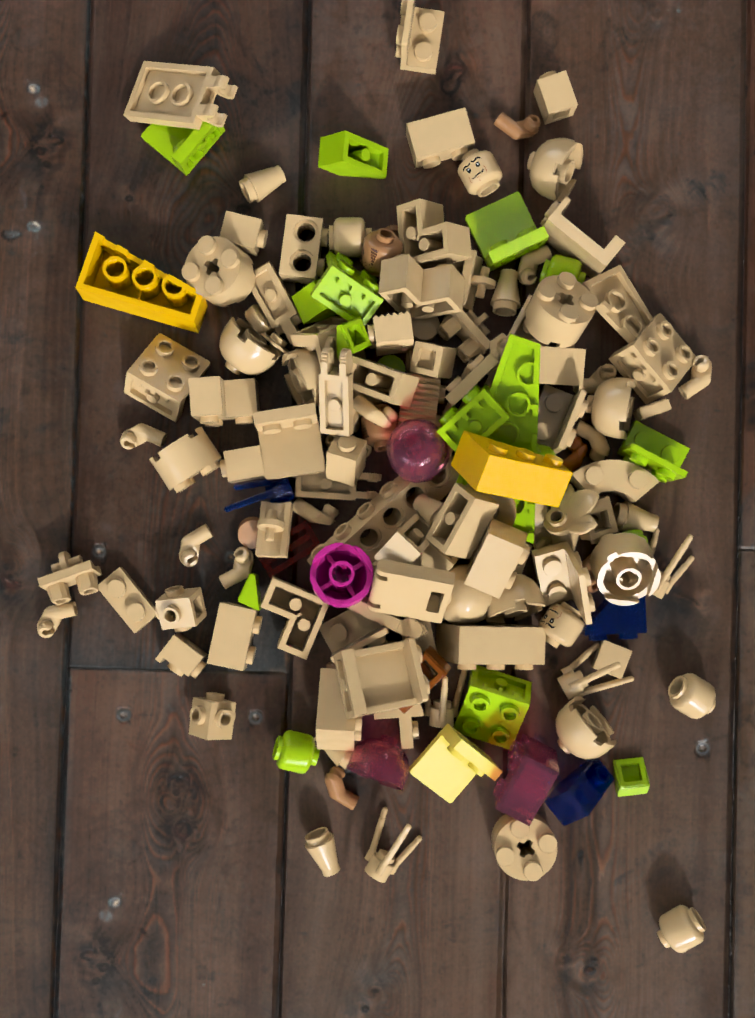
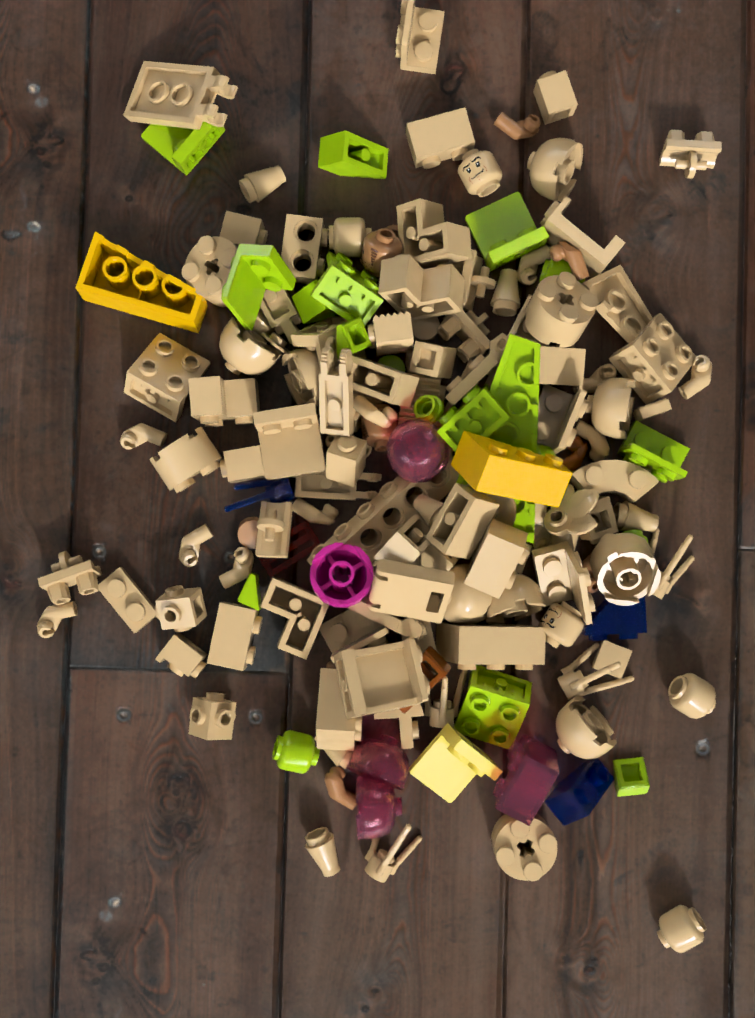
none -> lime bracket [221,244,296,330]
none -> clear pink cylinder [356,775,402,840]
none -> lime plate [413,395,444,425]
none -> medium nougat arm [549,241,589,281]
none -> tan hips [659,130,722,179]

